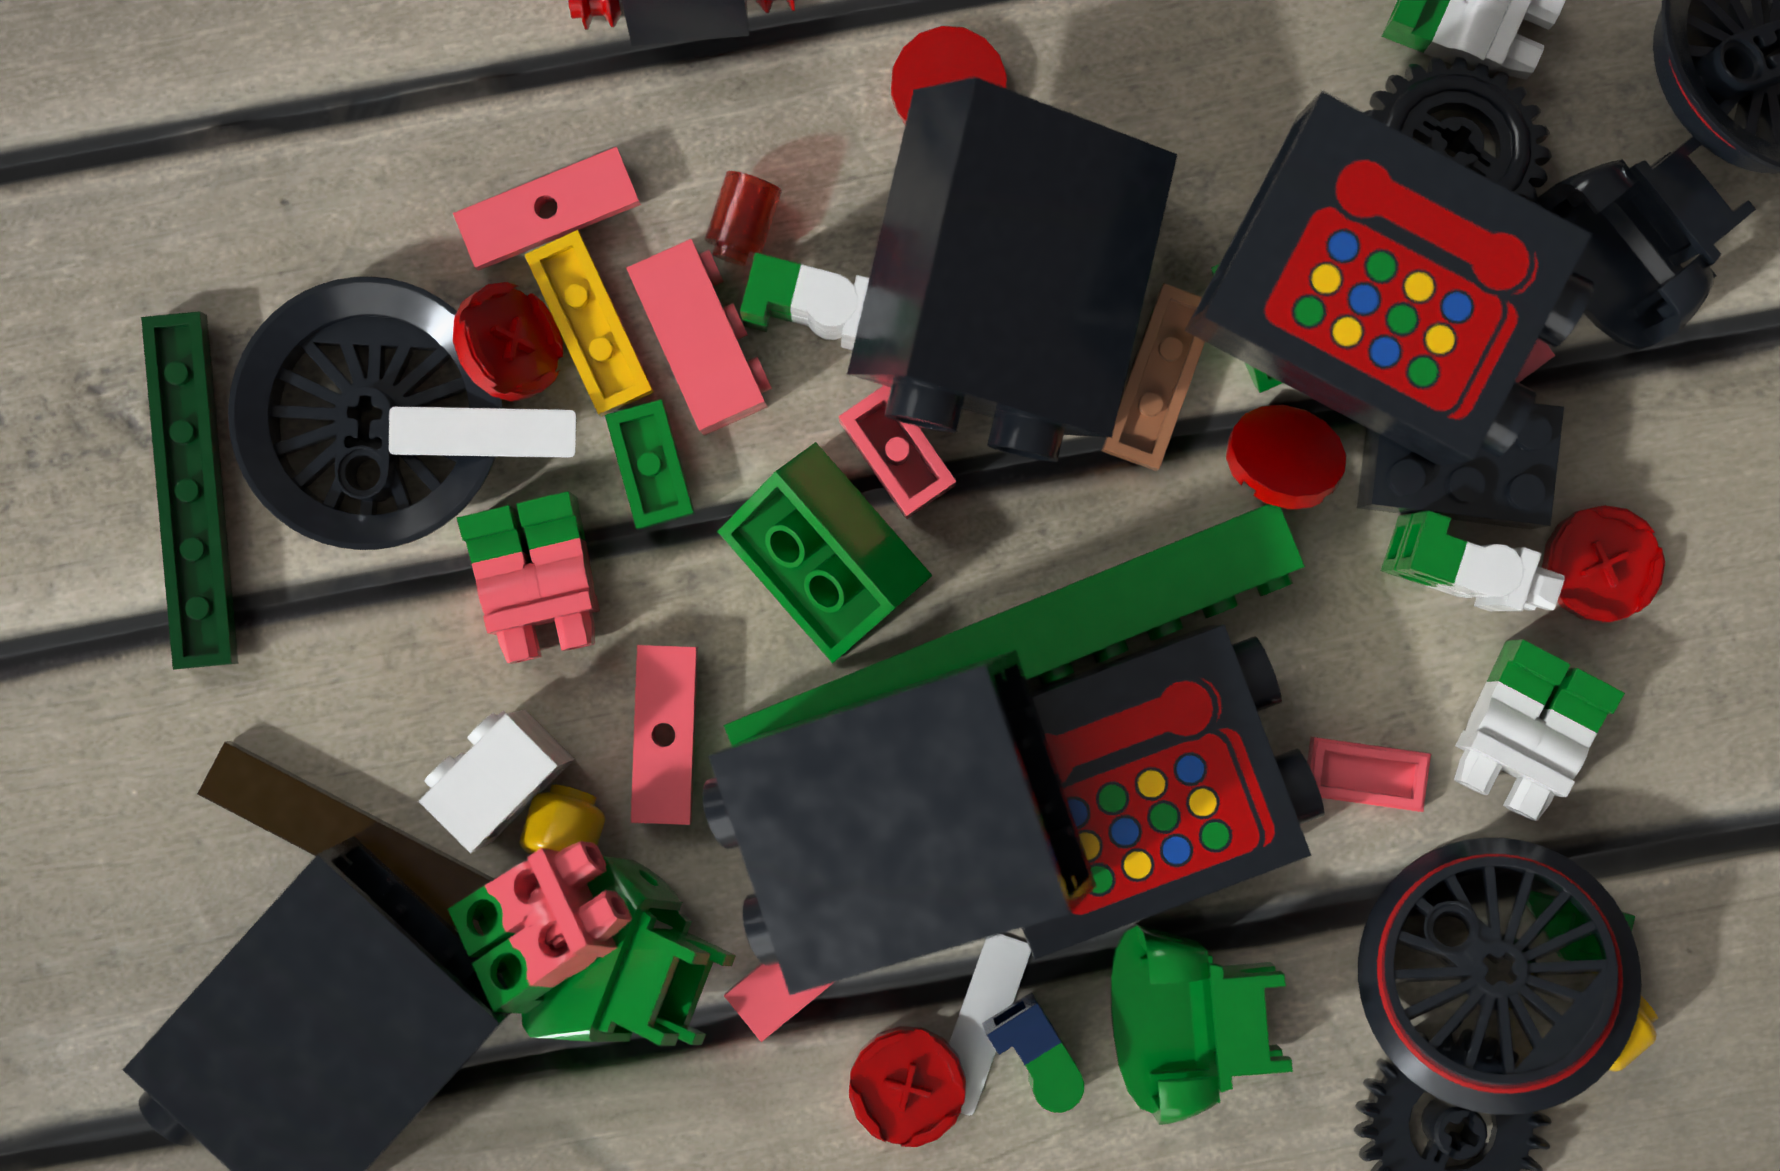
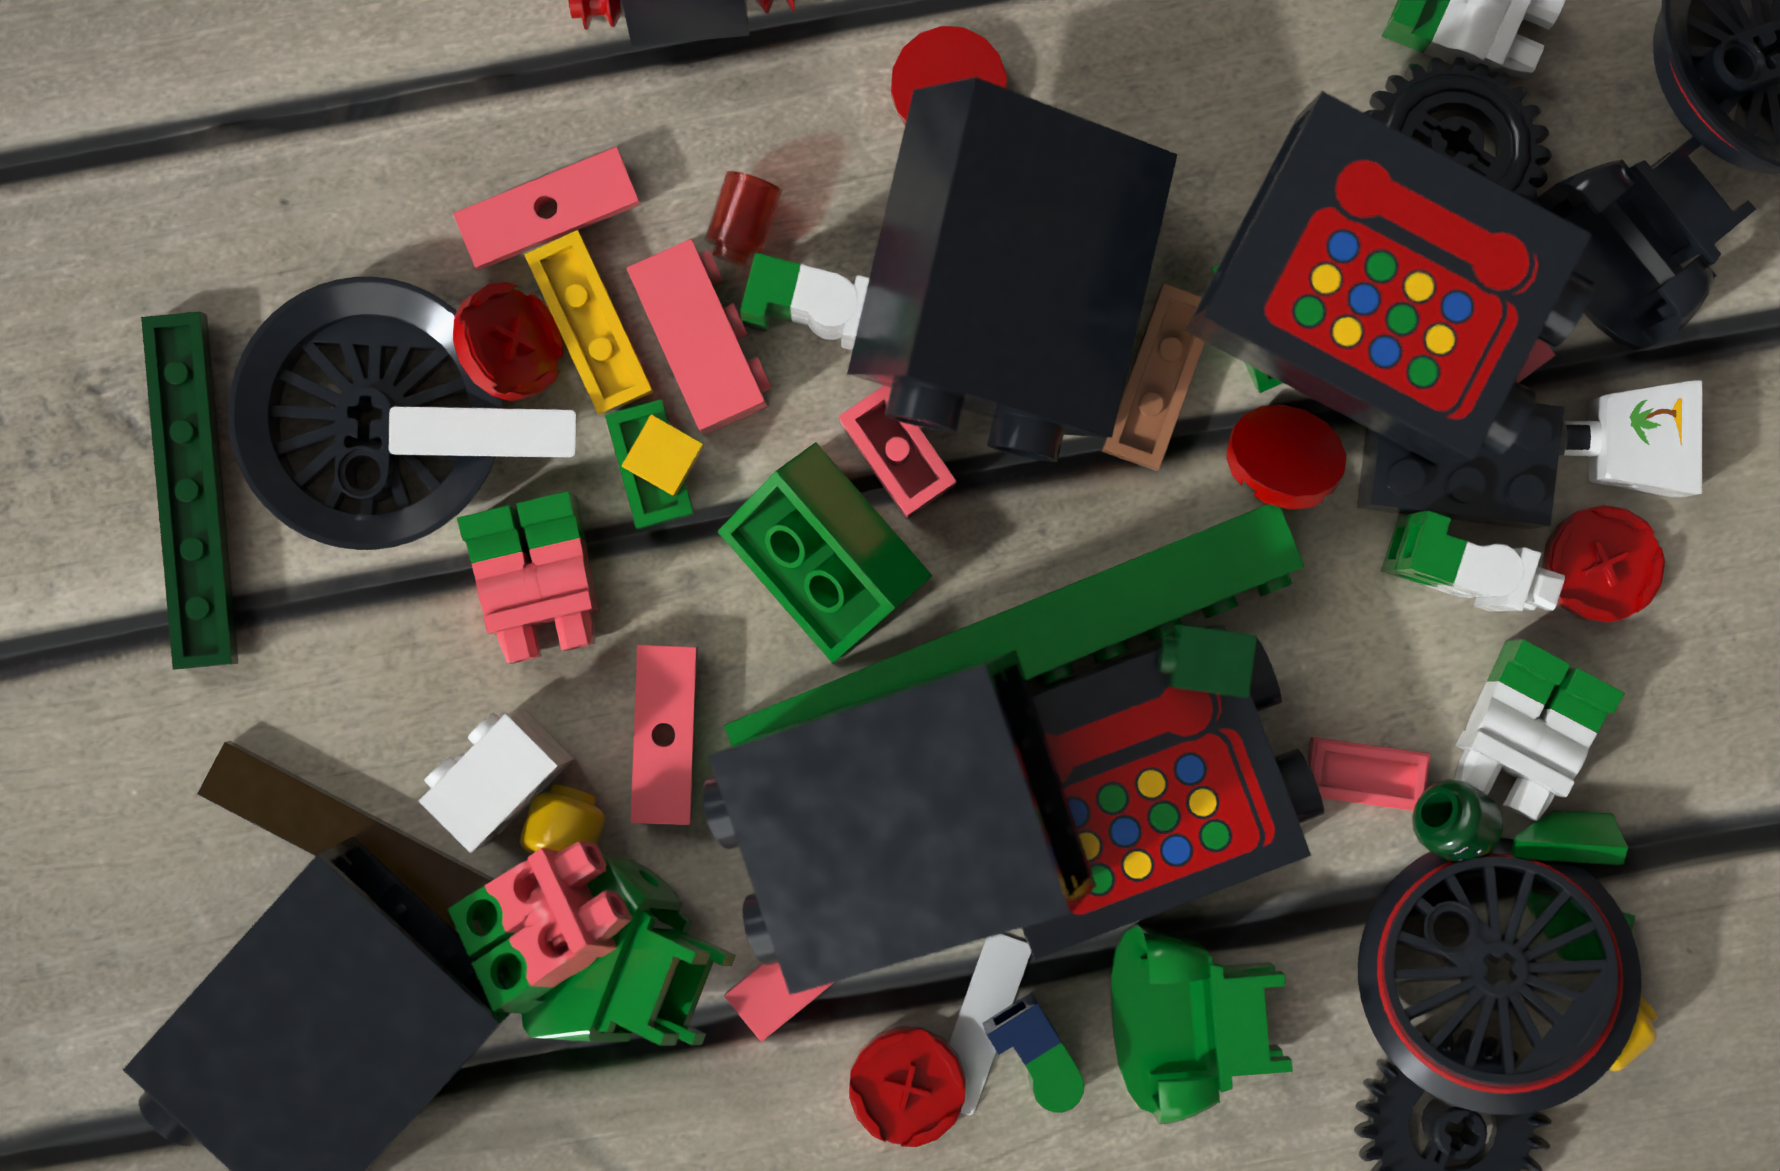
none -> yellow tile [622,415,704,497]
none -> dark green brick [1158,625,1257,698]
none -> dark green head [1412,779,1503,864]
none -> green tile [1511,810,1628,865]
none -> white torso [1559,380,1702,498]

